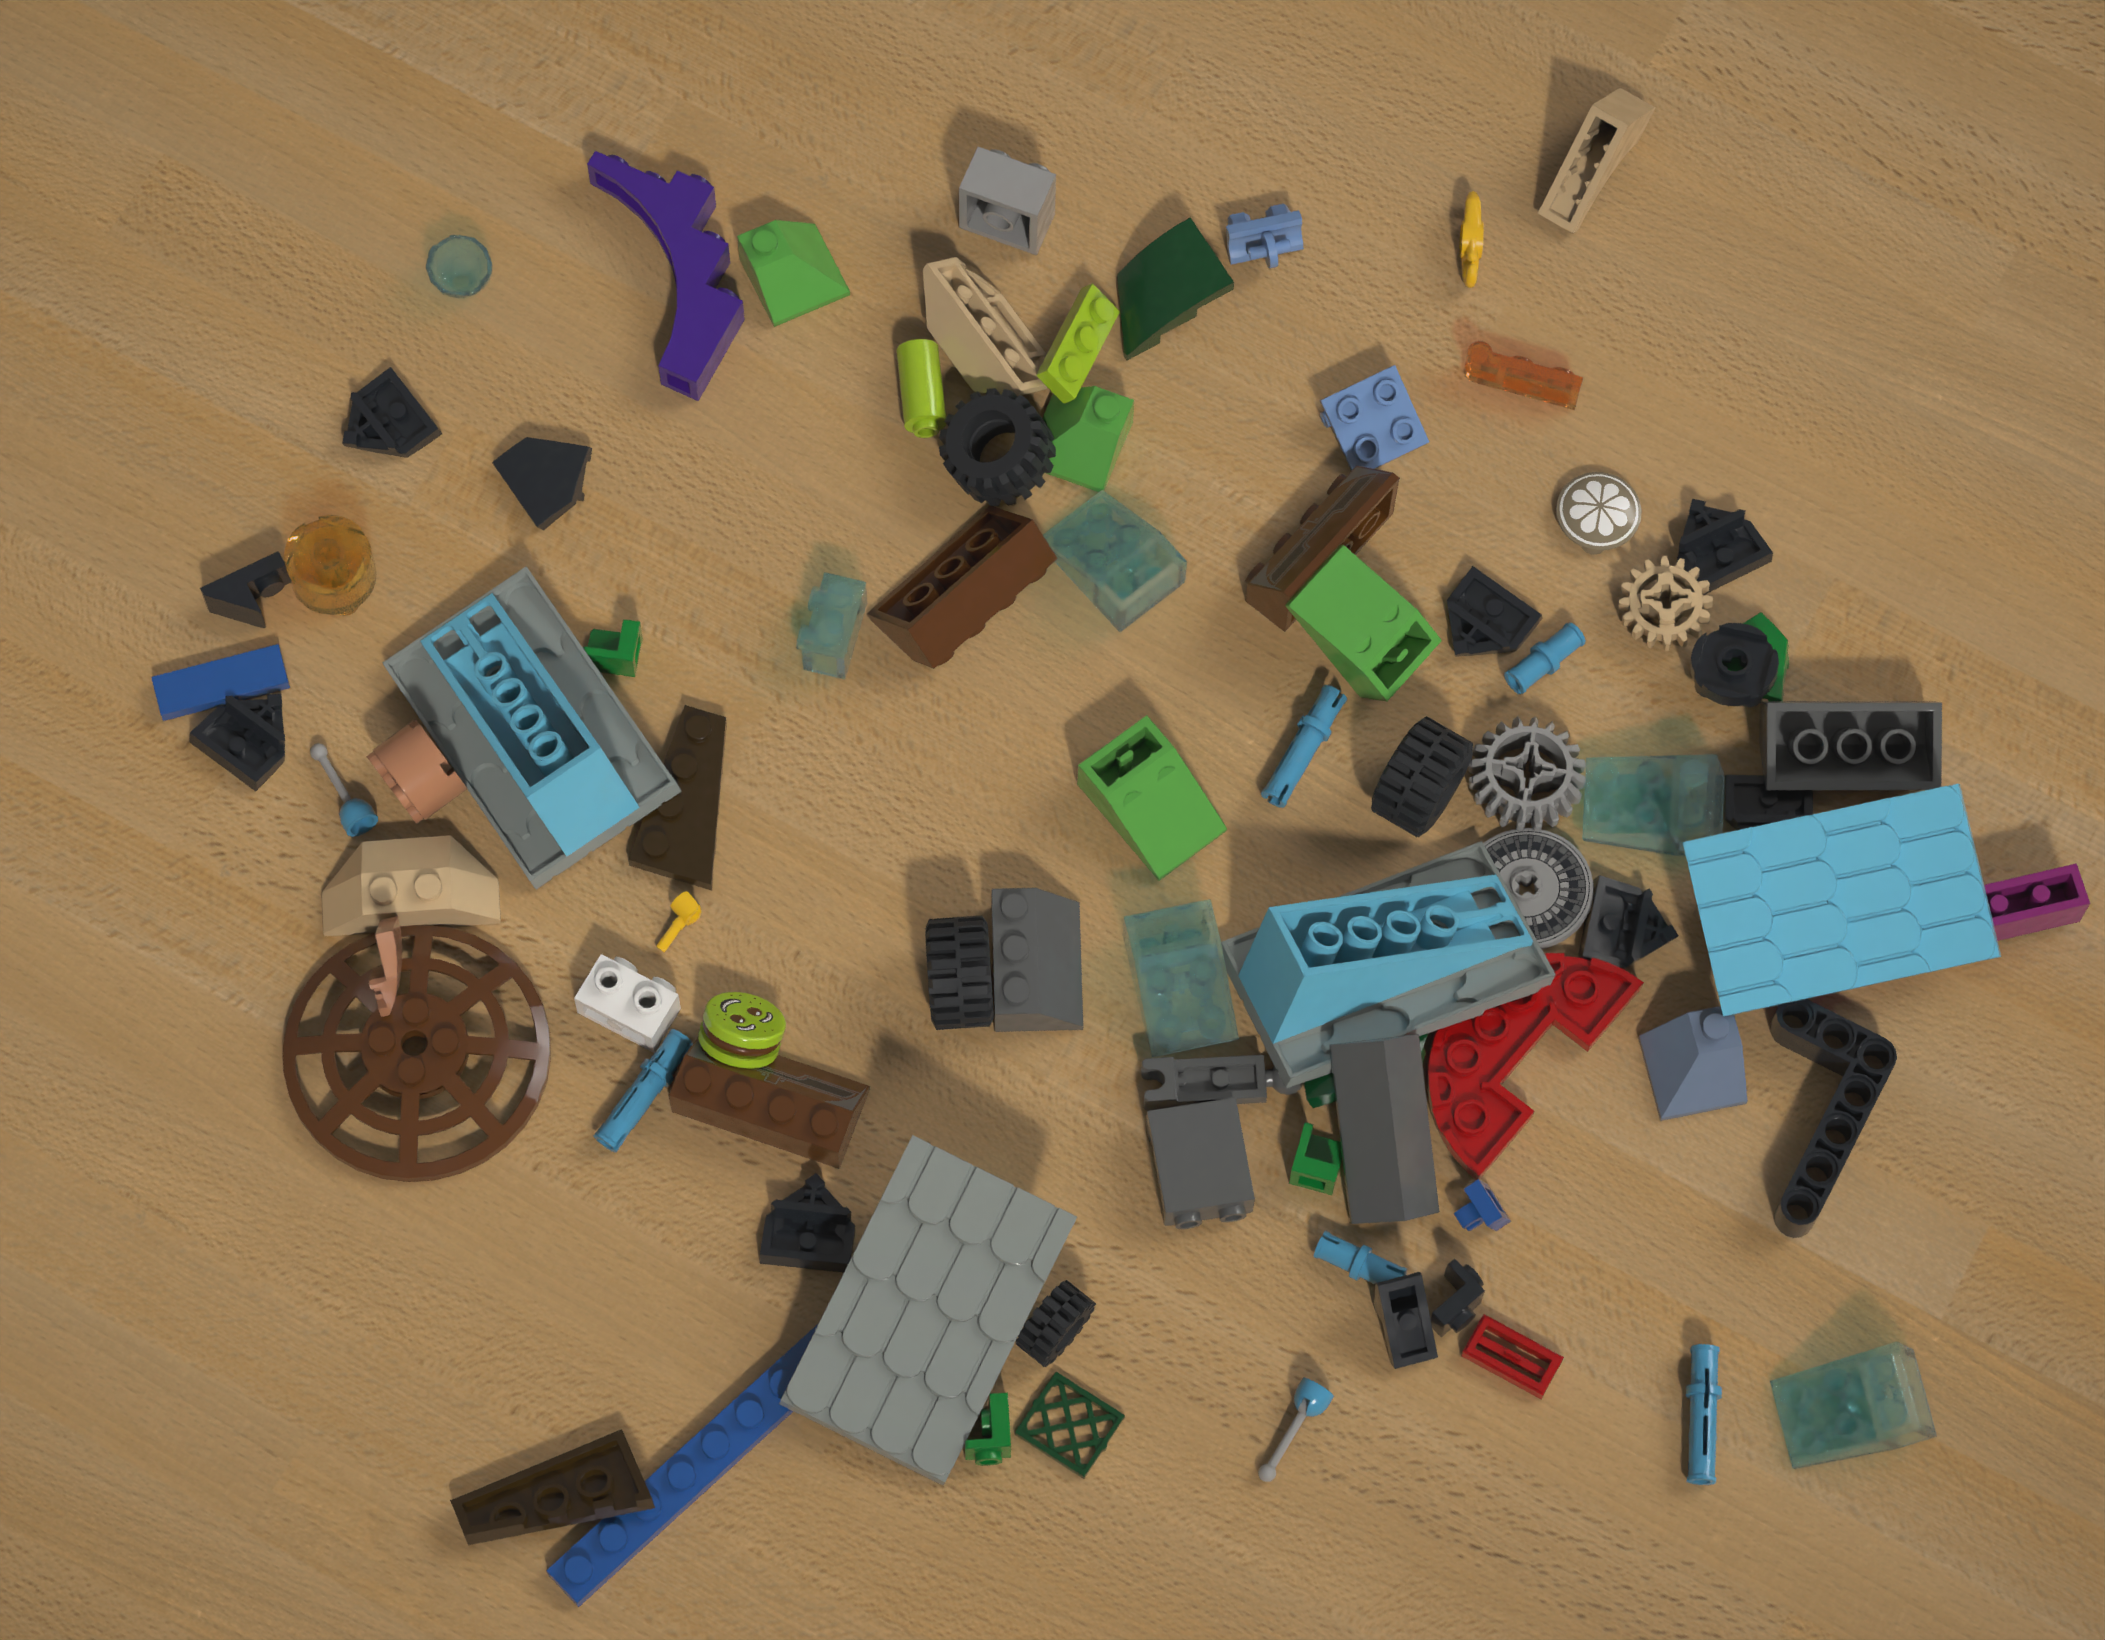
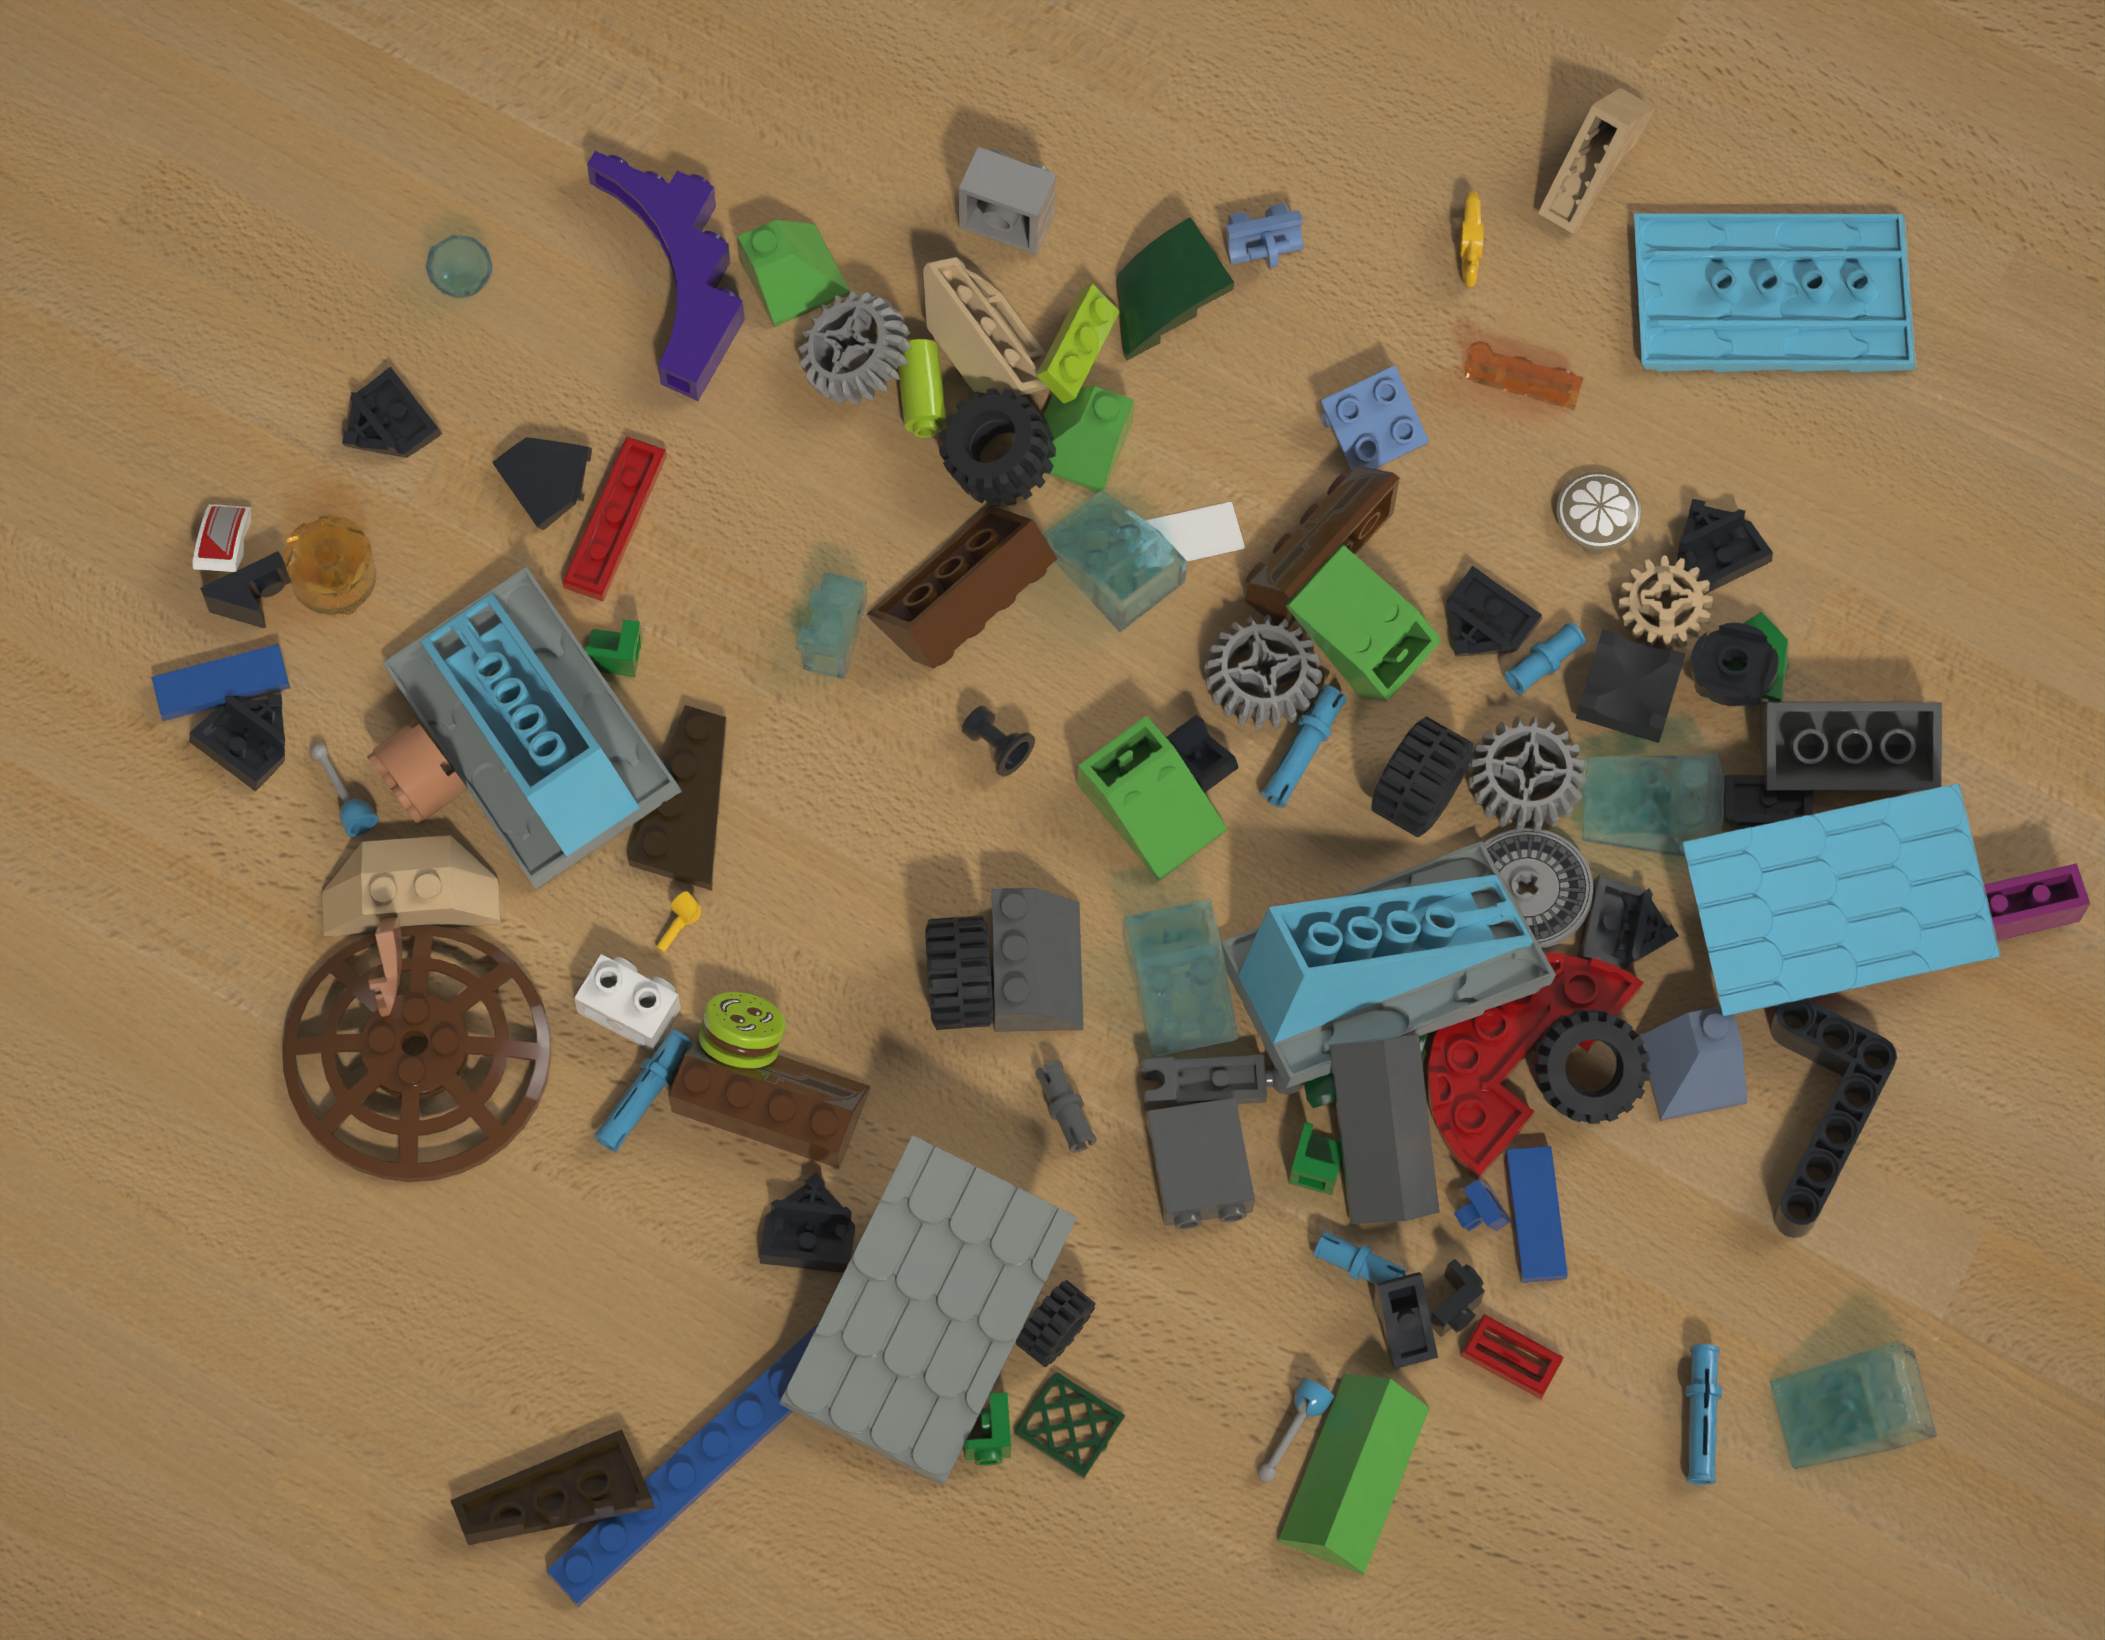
none -> slope [193,504,251,572]
none -> red tile [562,436,667,602]
none -> light grey gear [798,291,912,405]
none -> black piece [962,706,1035,777]
none -> dark grey pin [1035,1061,1097,1153]
none -> white sticker [1124,502,1245,572]
none -> black bracket [1166,715,1239,792]
none -> light grey gear [1205,614,1322,731]
none -> bright green slope [1278,1374,1430,1576]
none -> blue tile [1505,1146,1568,1283]
none -> black tyre [1532,1009,1650,1124]
none -> black brick [1576,629,1686,743]
none -> medium azure piece [1634,213,1917,372]

